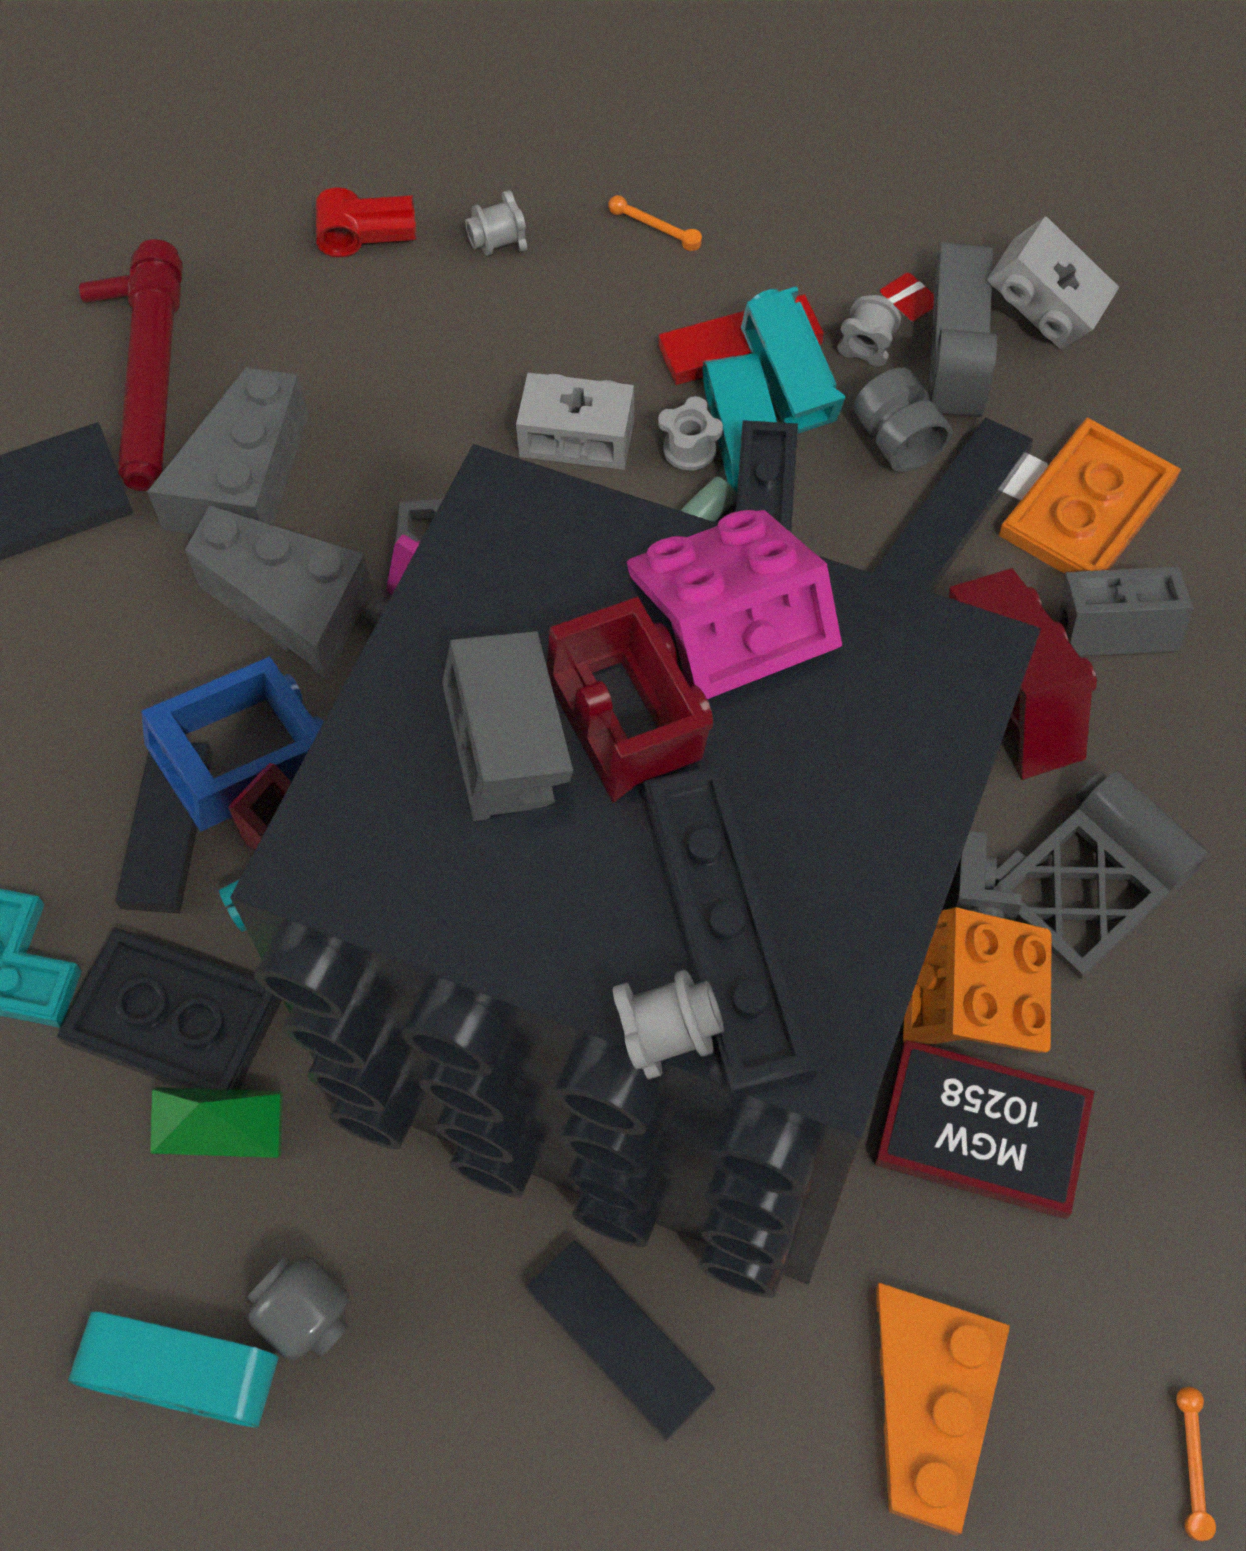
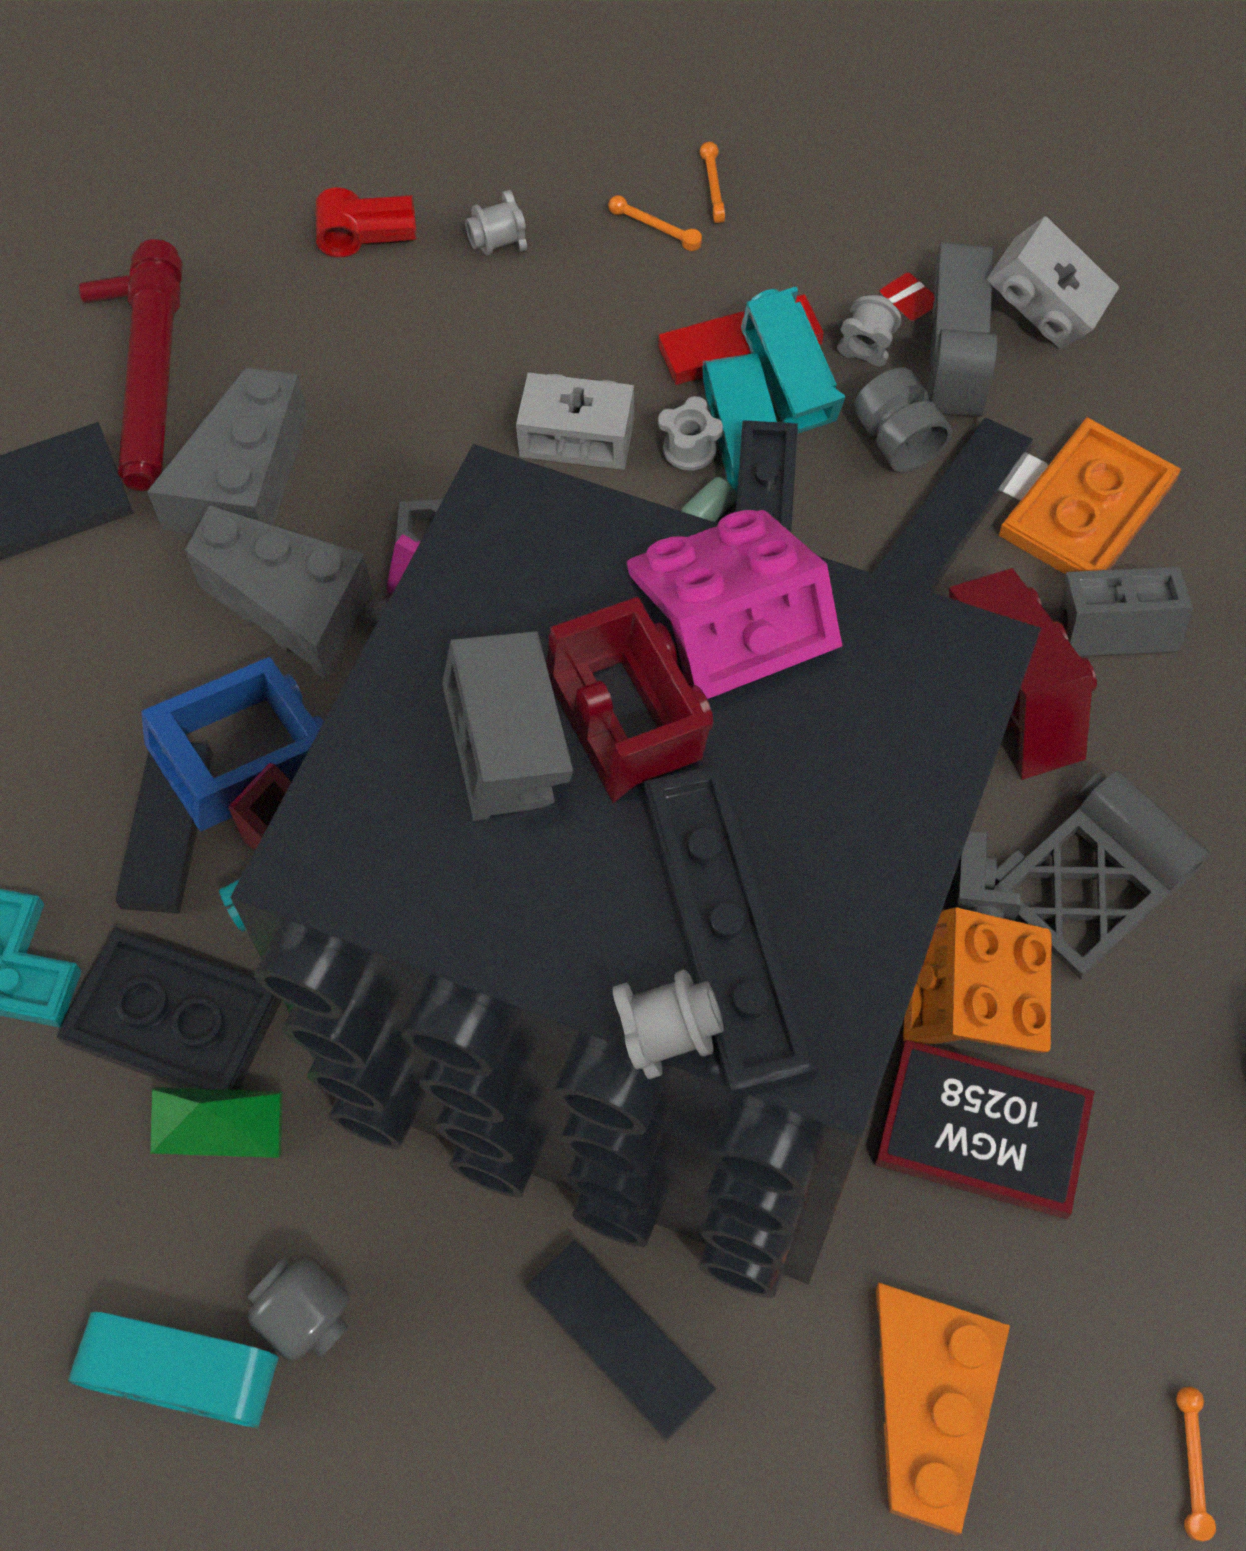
none -> orange hinge [699,141,725,224]

